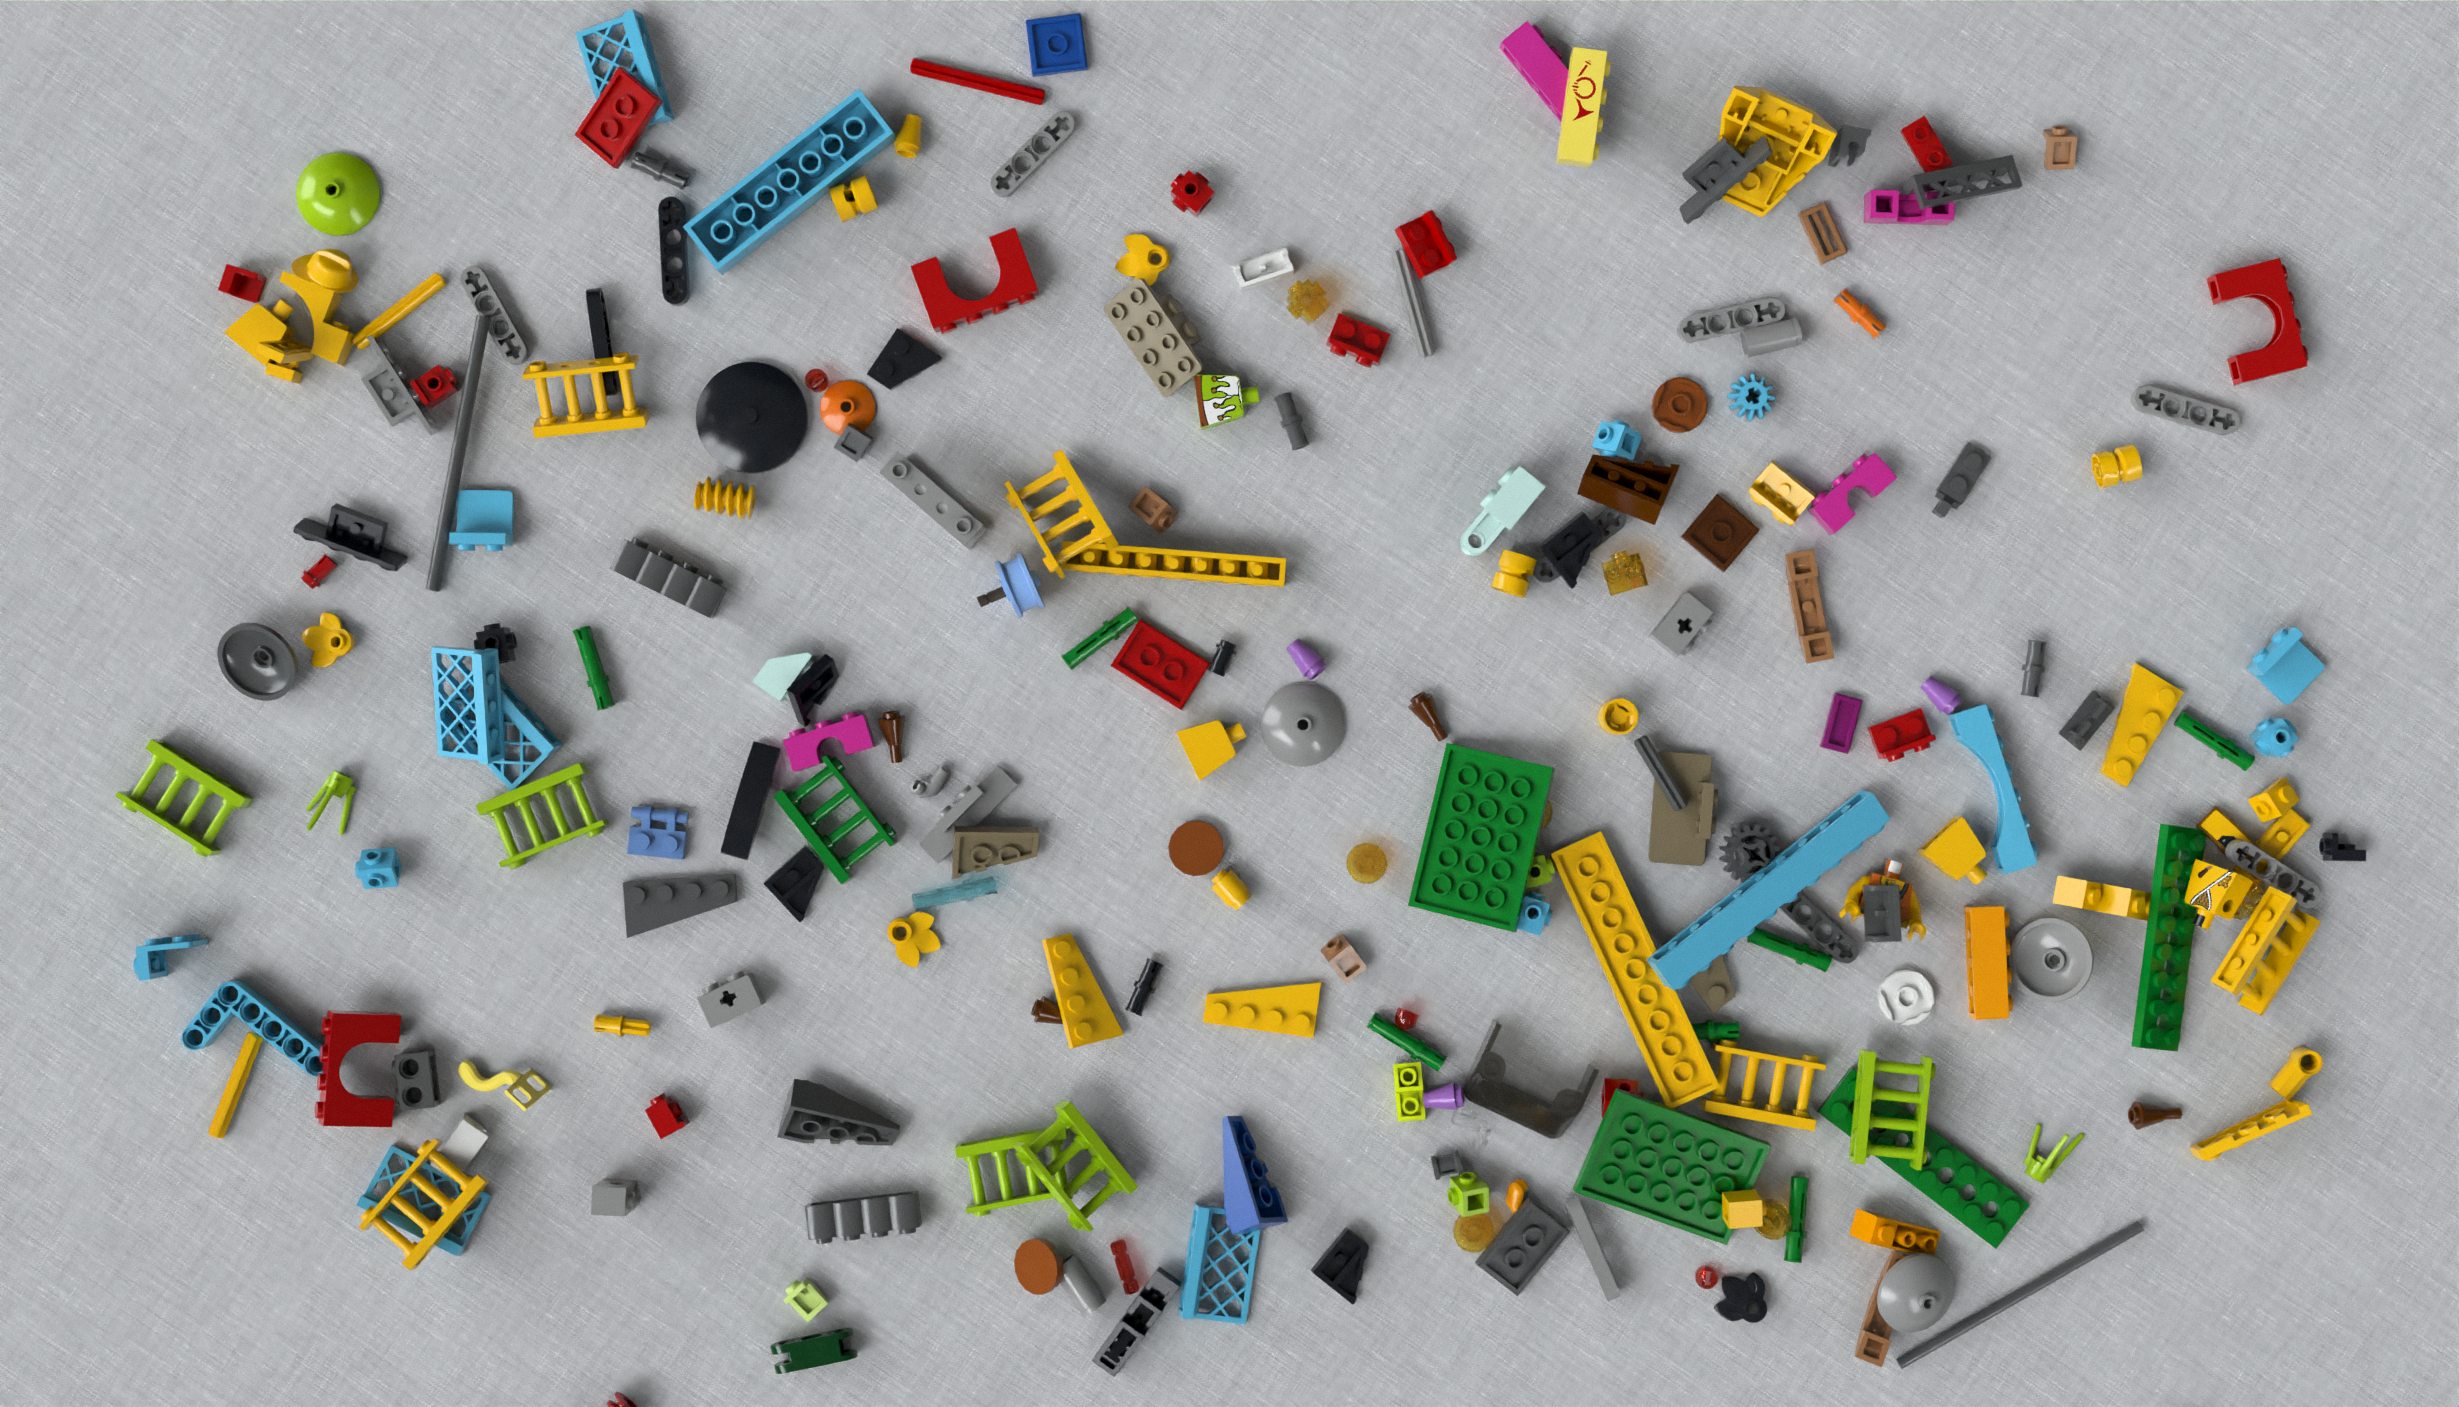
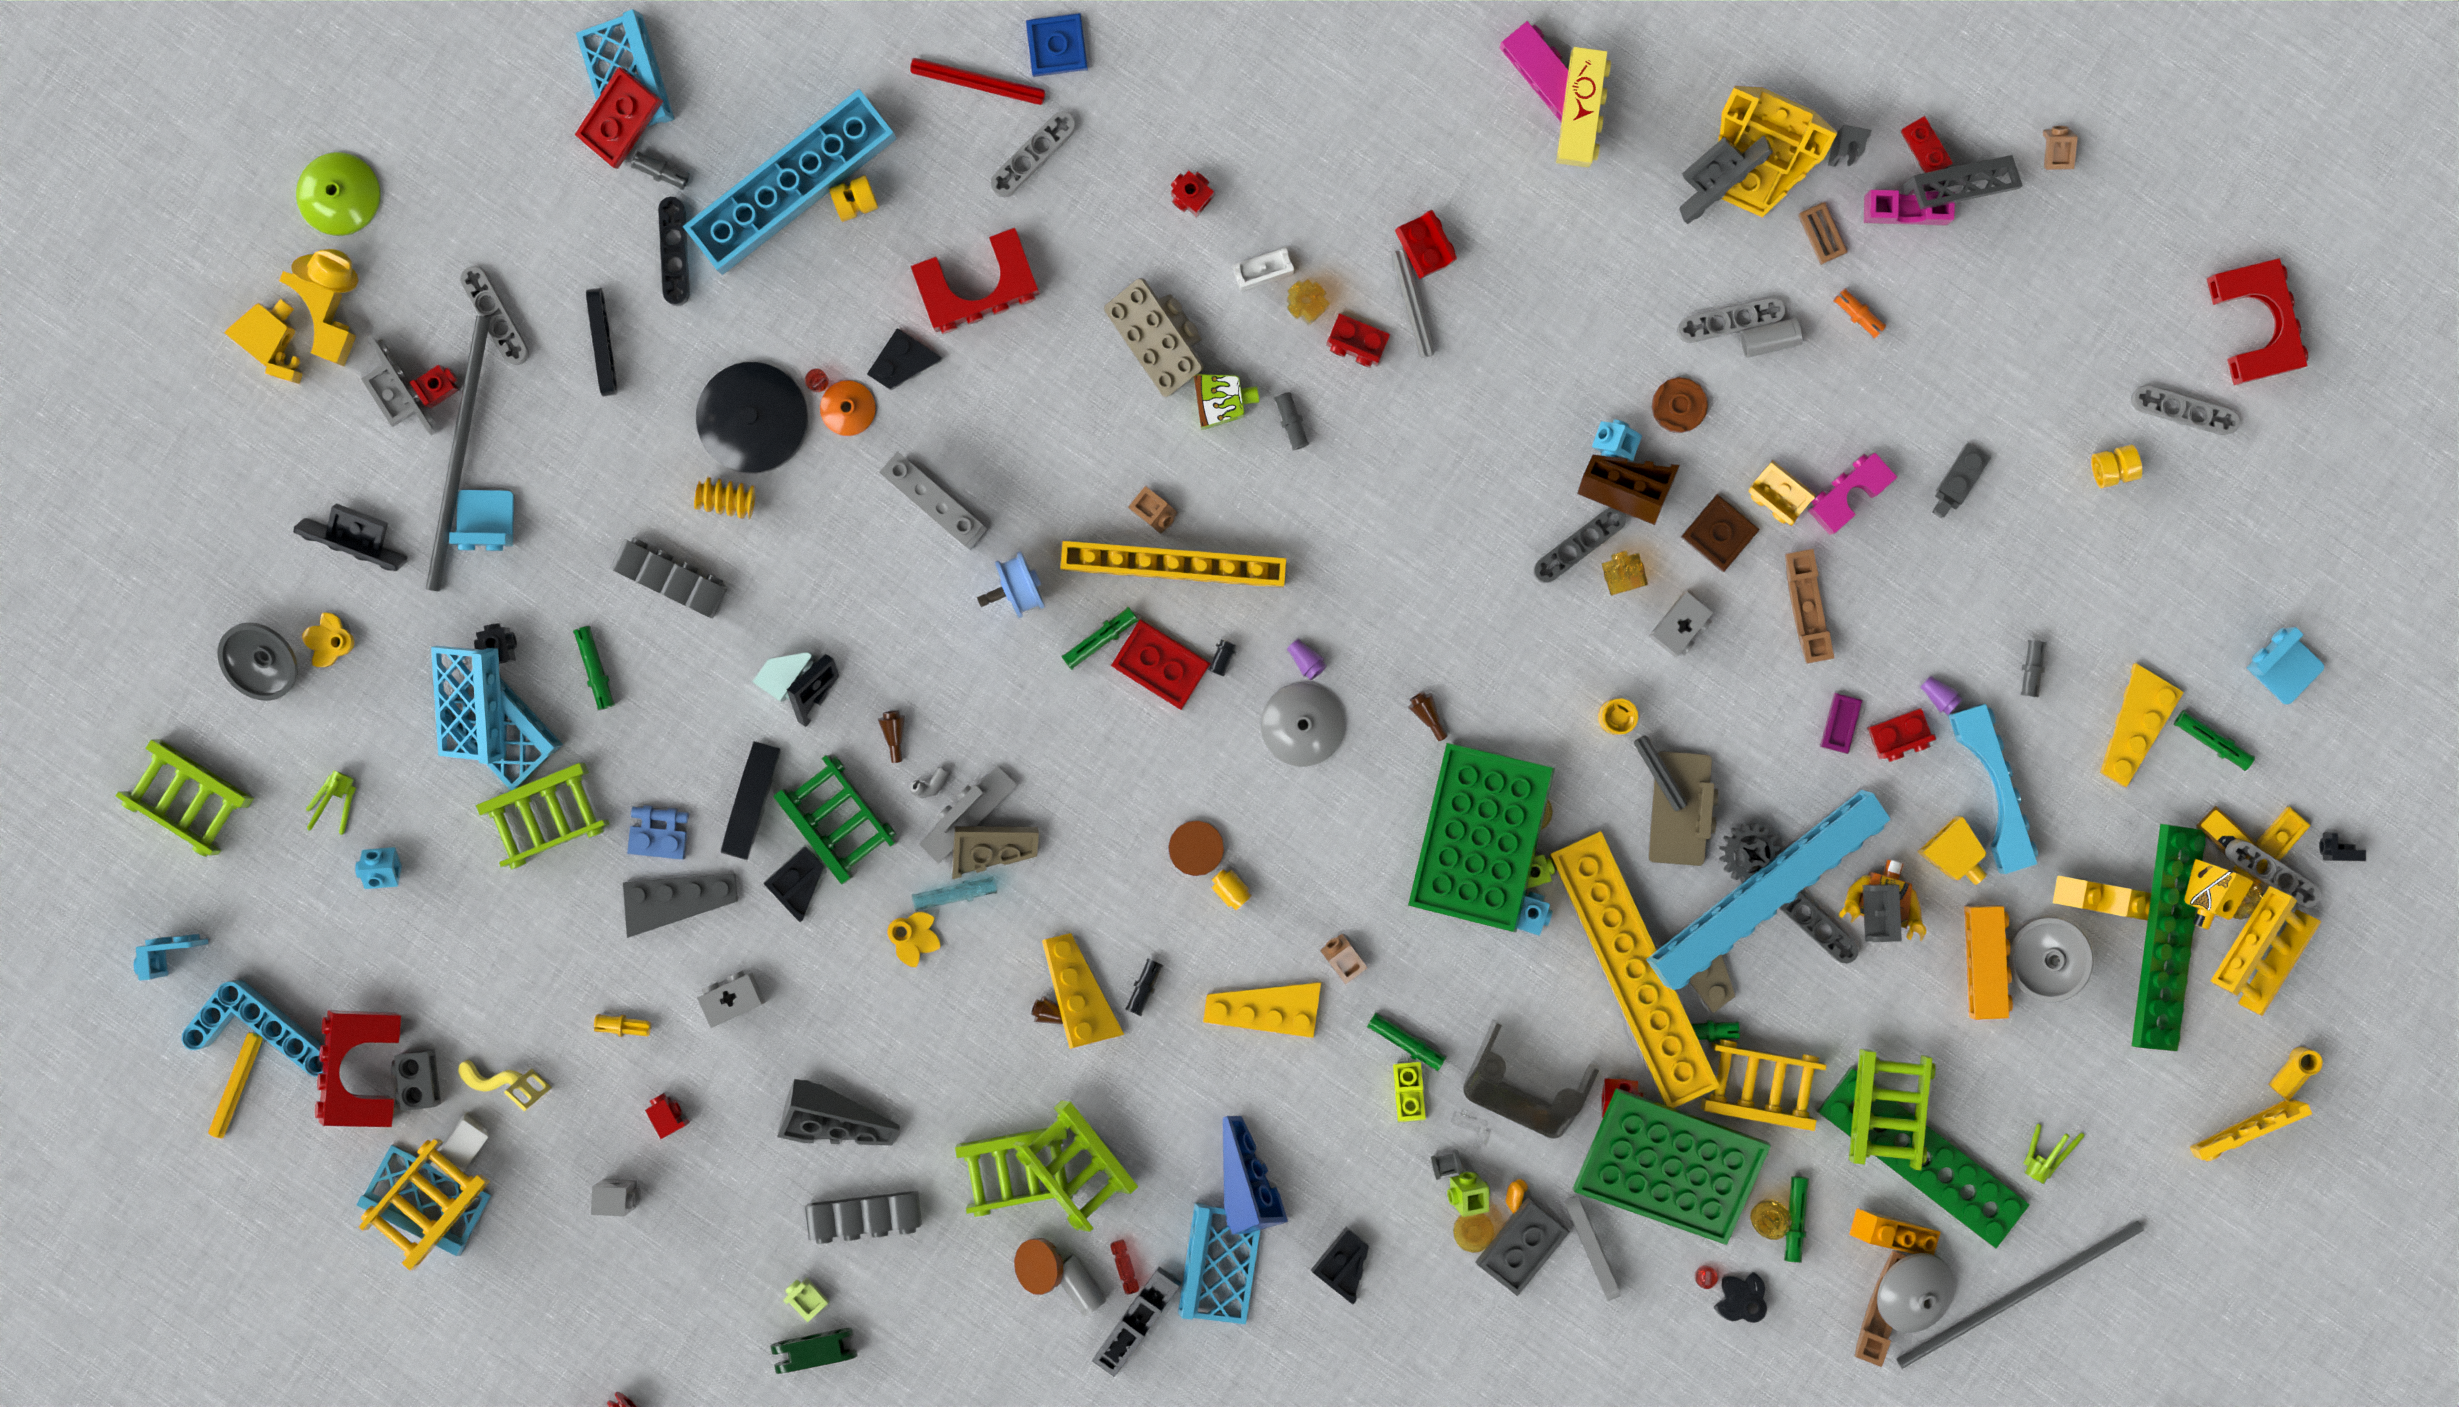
red panel [218,264,267,304] -> none
yellow tile [255,339,314,364] -> none
red pin [301,554,338,589] -> none
yellow axle [352,272,447,350] -> none
yellow fence [522,352,649,438] -> none
dark pink arch [783,711,876,772] -> none
dark grey plate [834,422,873,462] -> none
yellow cone [894,114,922,158] -> none
yellow fence [1004,449,1119,579] -> none
yellow plate [1115,234,1170,286] -> none
yellow torso [1176,719,1246,780] -> none
clear yellow plate [1346,843,1387,884] -> none
clear red hinge [1395,1007,1419,1030] -> none
medium lavender cone [1423,1083,1465,1110] -> none
light aqua brick [1460,465,1546,556] -> none
yellow wheel [1491,550,1537,598] -> none
black wing [1538,511,1601,589] -> none
yellow brick [1722,1189,1766,1229] -> none
medium azure gear [1727,373,1776,421] -> none
green pin [1747,926,1832,972] -> none
white tile [1877,969,1935,1026] -> none
dark grey hinge [2058,690,2115,751] -> none
reddish brown cone [2128,1102,2182,1130] -> none
yellow bracket [2248,777,2300,822] -> none
medium azure brick [2249,717,2299,758] -> none

